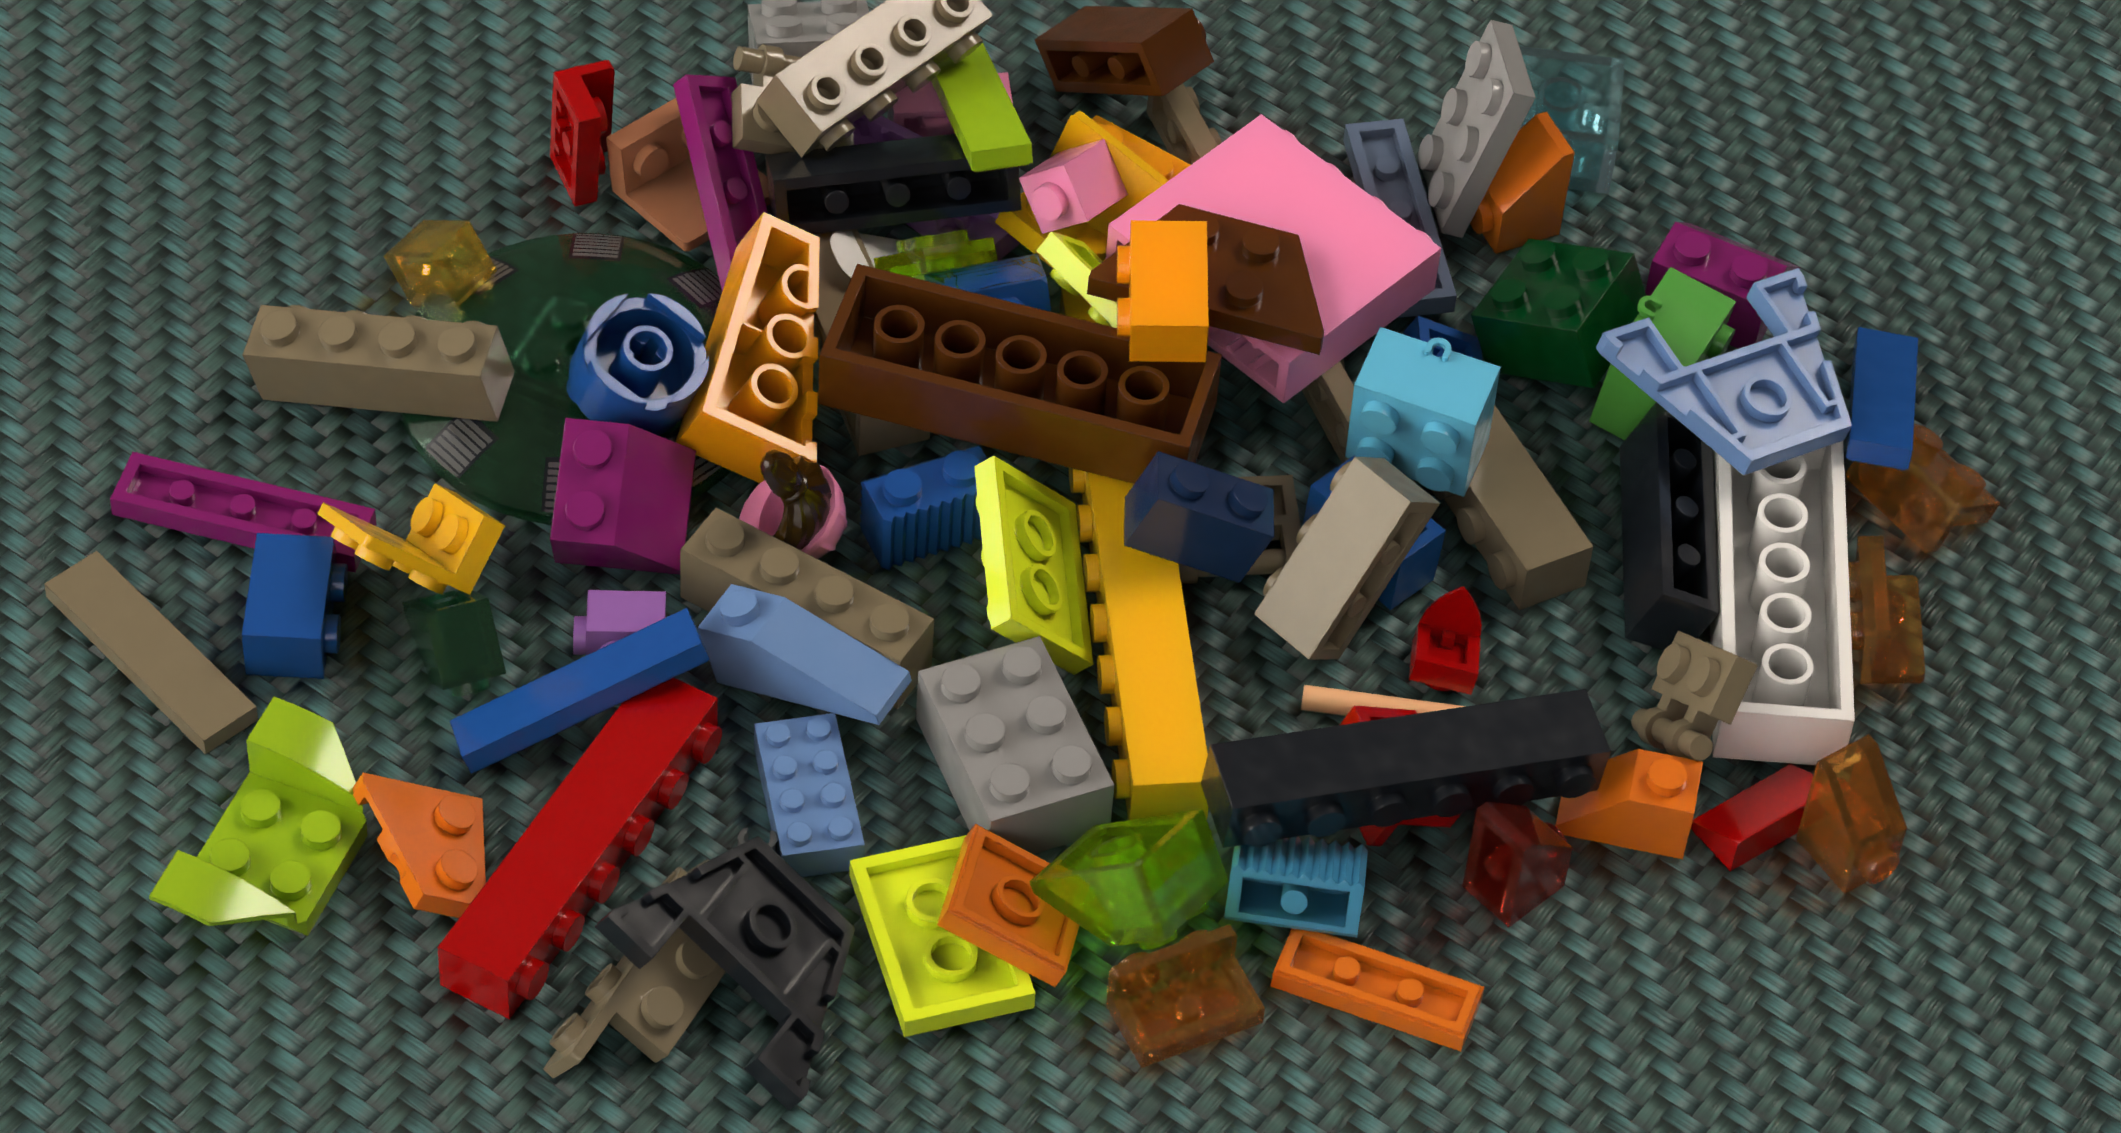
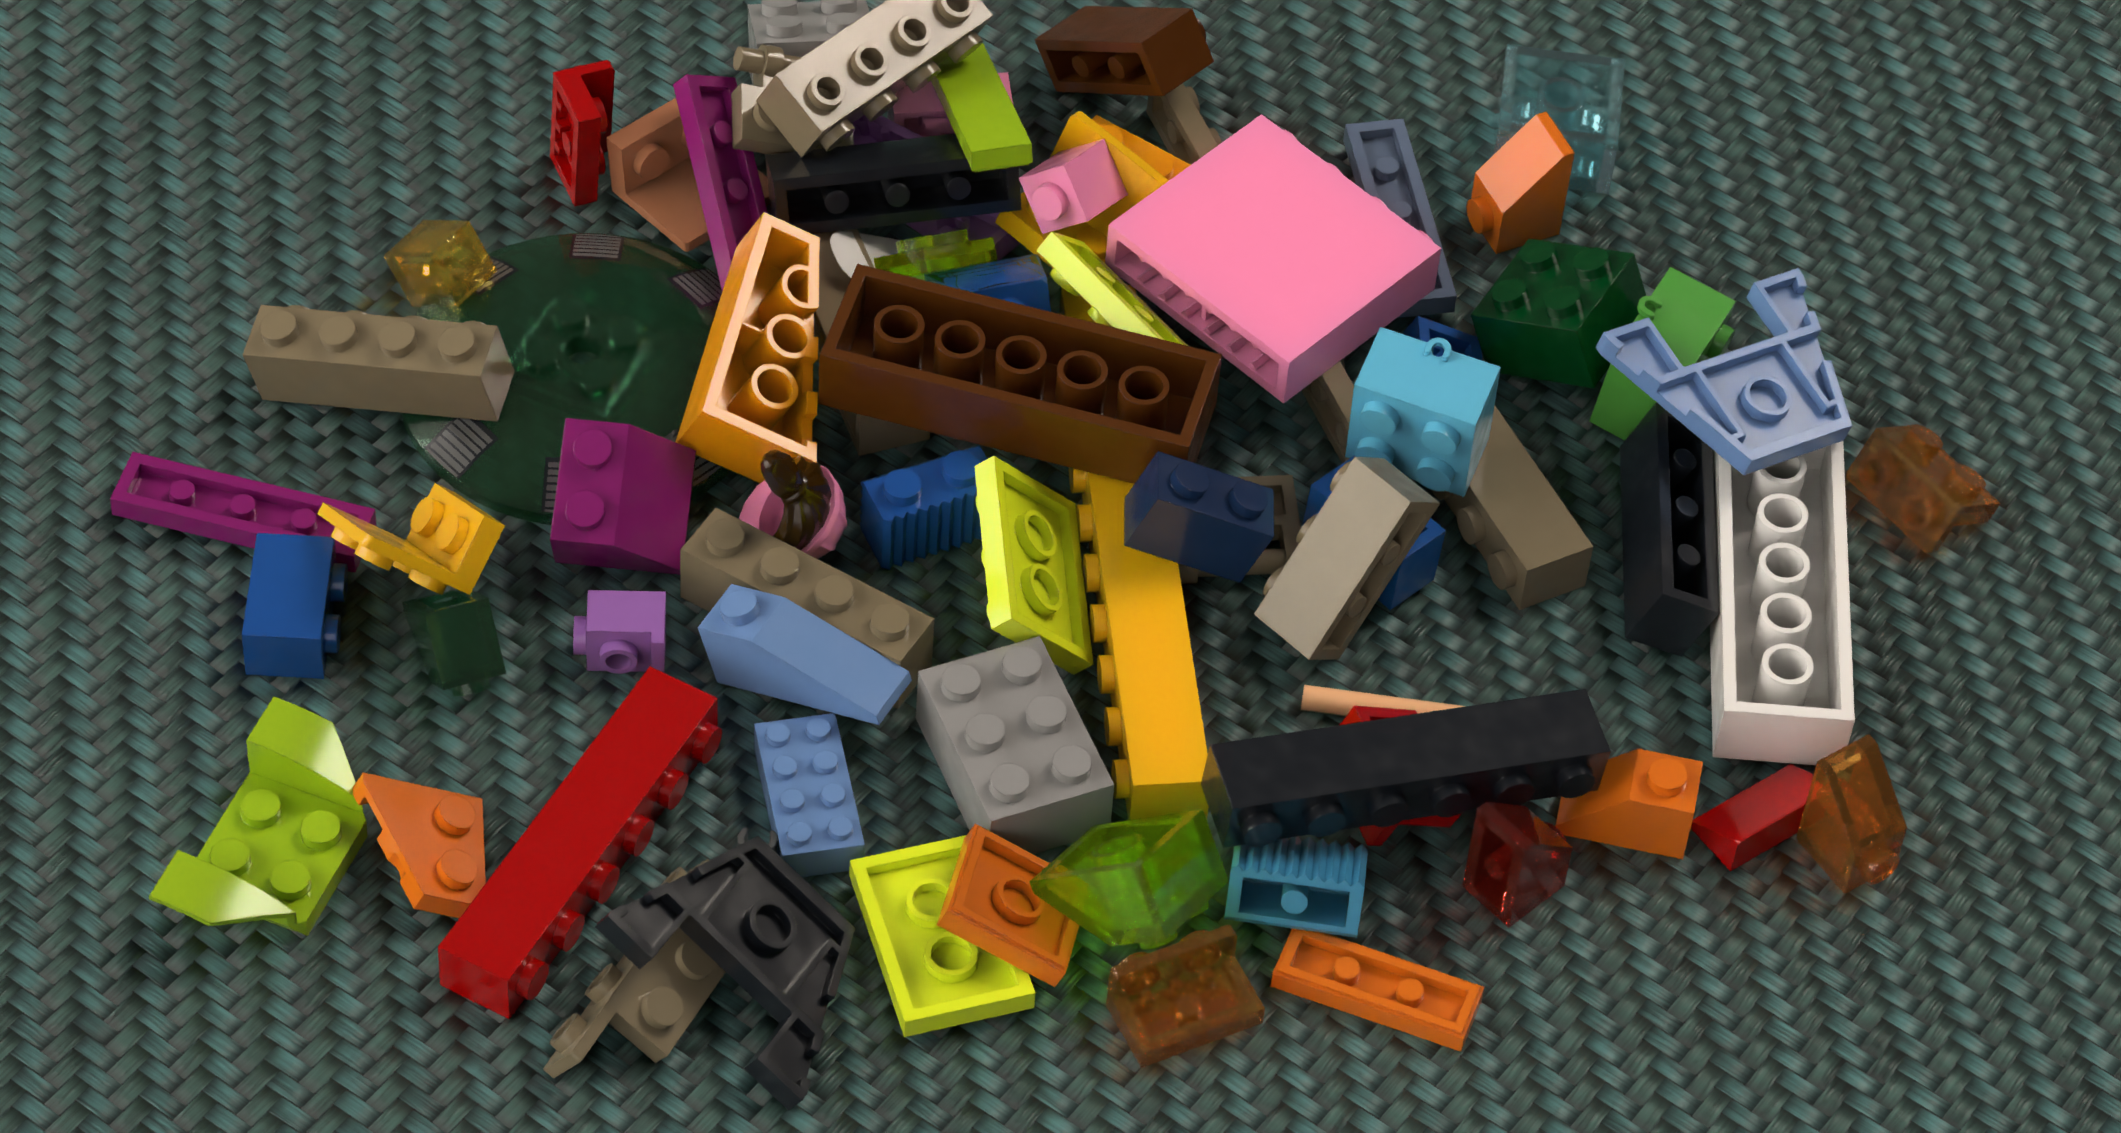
dark tan tile [44,551,258,755] -> none
blue tile [450,608,710,773] -> none
blue brick [566,293,709,435] -> none
reddish brown wing [1087,204,1324,355] -> none
light orange brick [1117,220,1209,362] -> none
red plate [1409,586,1482,695] -> none
light grey plate [1418,20,1536,238] -> none
dark tan plate [1631,631,1758,761] -> none
magenta slope [1645,221,1800,349] -> none
blue tile [1846,327,1918,470] -> none
clear orange bracket [1848,536,1925,684] -> none

